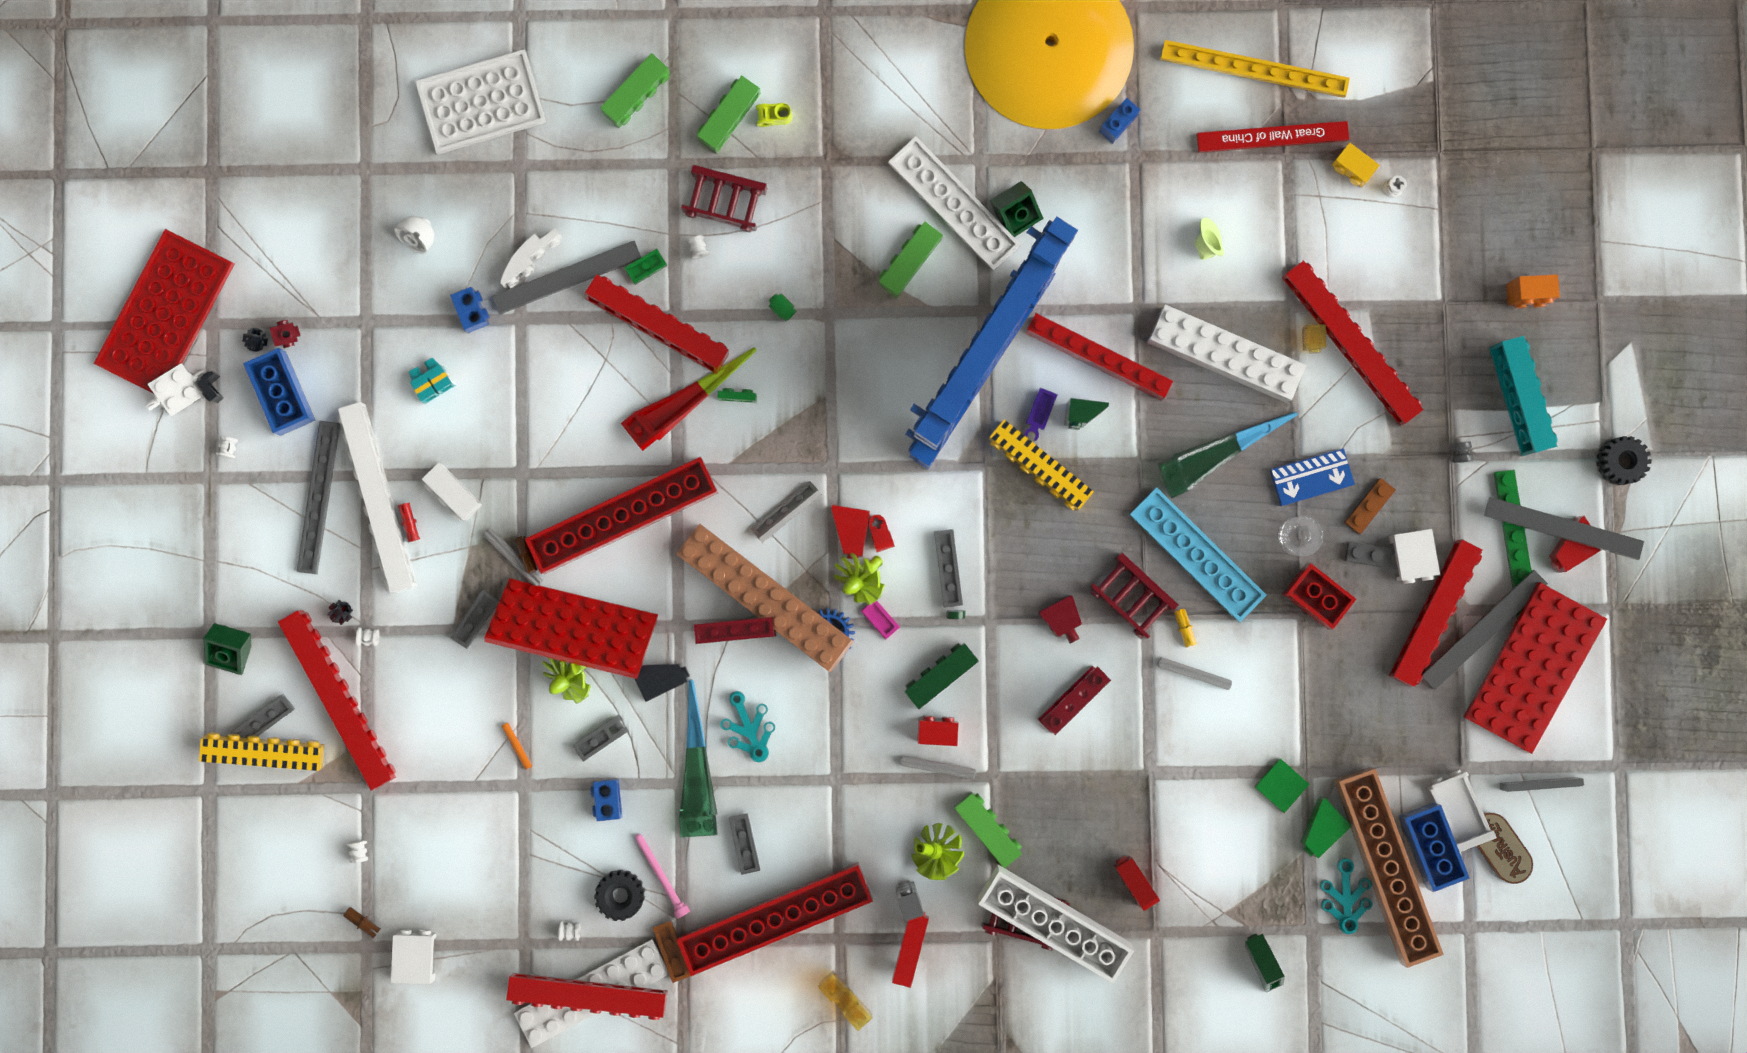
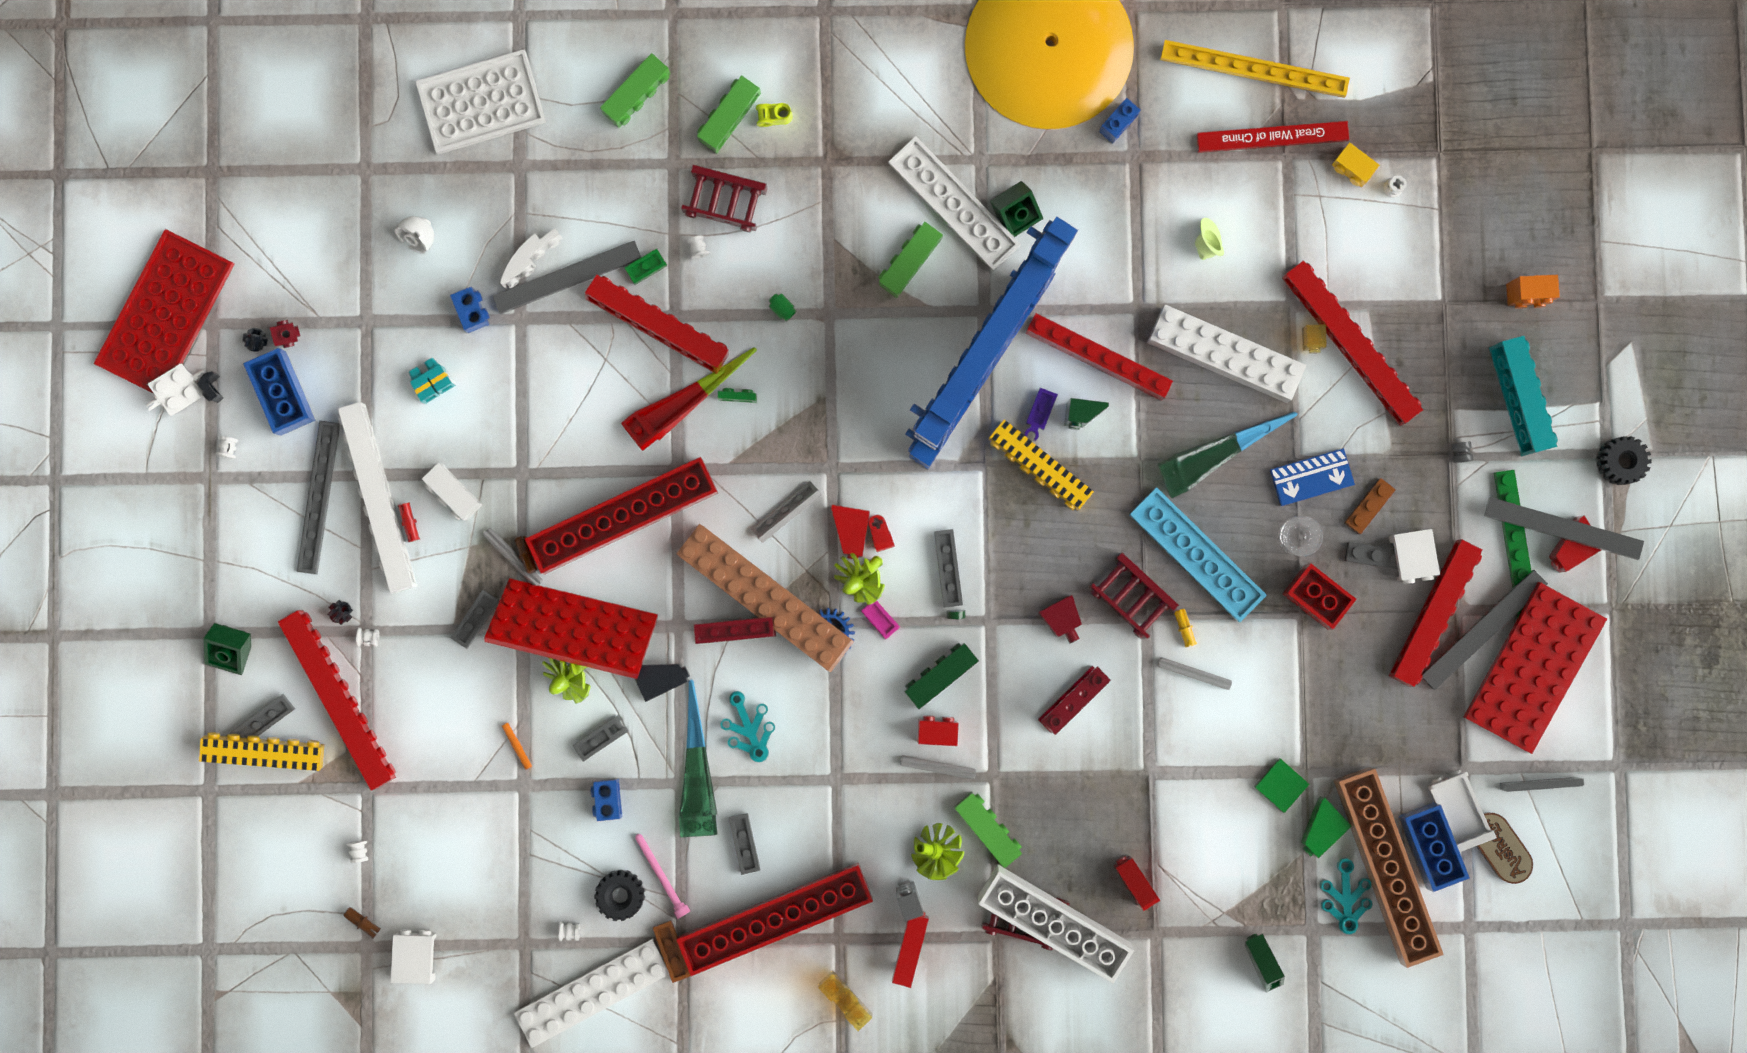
red brick [506,973,668,1020] -> none

